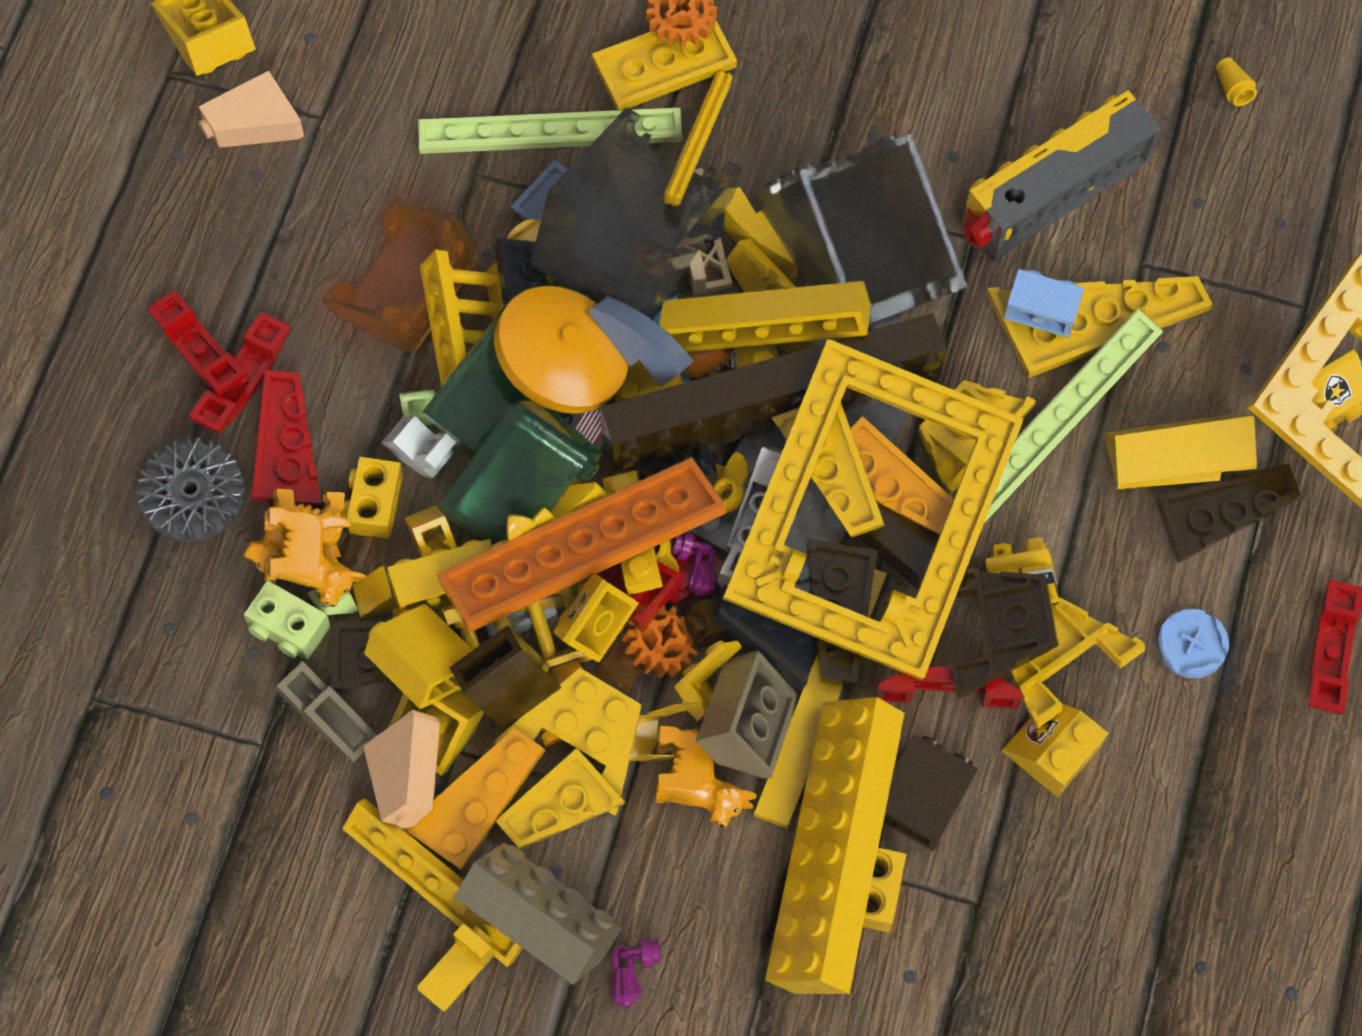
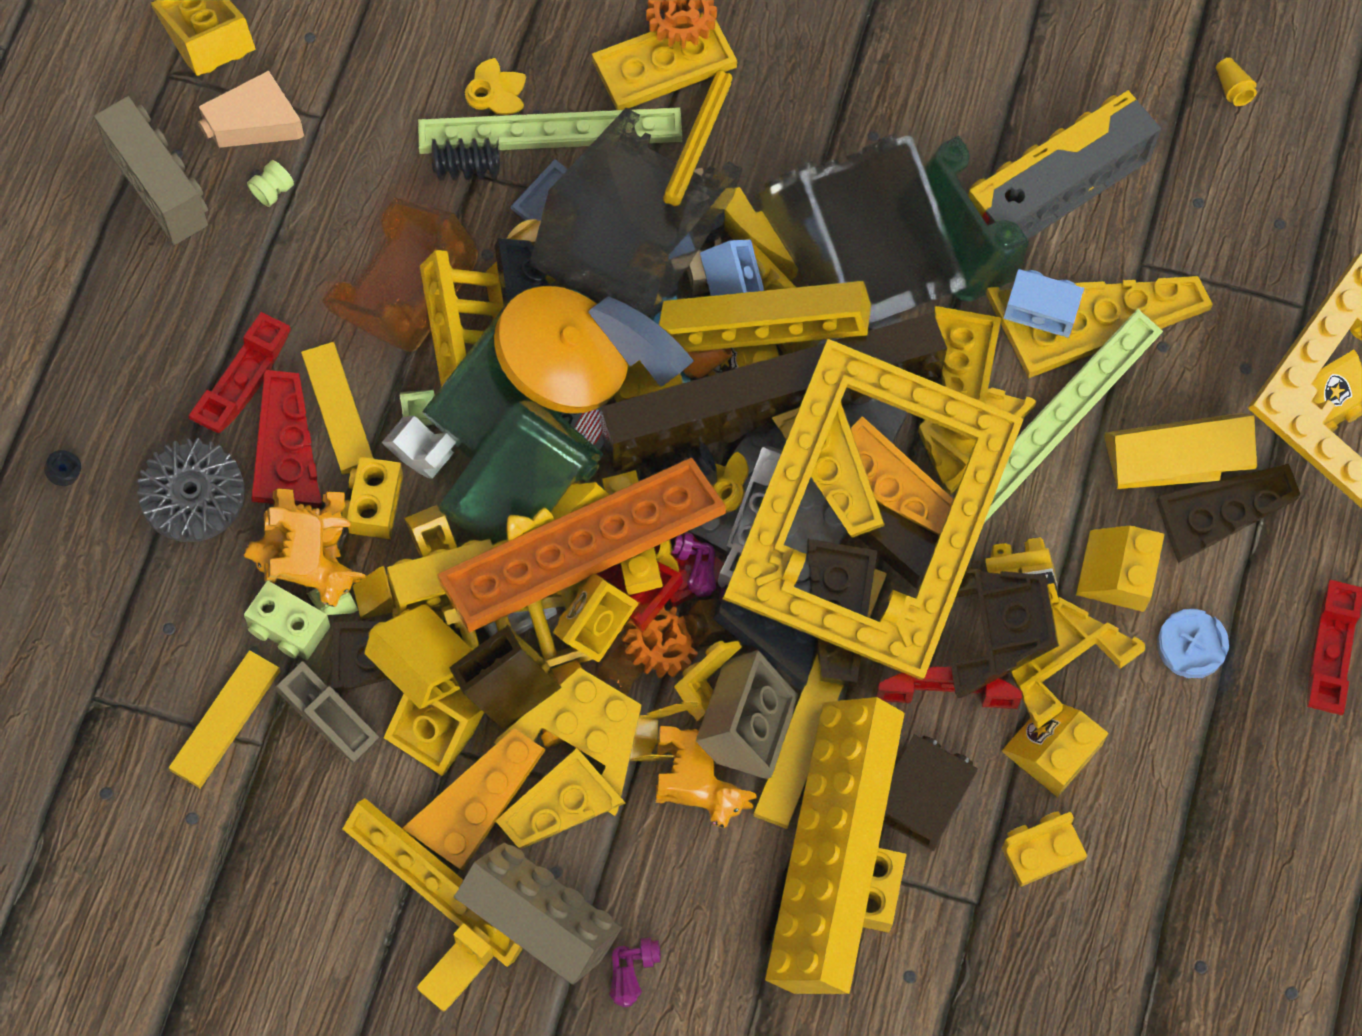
red slope [147,290,248,396] -> none
light nougat slope [363,710,440,828] -> none
none -> black tile [44,450,81,486]
none -> dark tan brick [94,96,208,245]
none -> yellow tile [169,650,280,789]
none -> yellowish green wheel [247,160,294,207]
none -> yellow tile [301,342,374,475]
none -> black piece [432,137,500,181]
none -> yellow plate [465,58,526,115]
none -> light blue brick [700,240,764,296]
none -> clear green windscreen [900,136,1029,301]
none -> yellow wing [934,306,1001,403]
none -> yellow bracket [1001,811,1087,887]
none -> yellow slope [1076,525,1165,612]

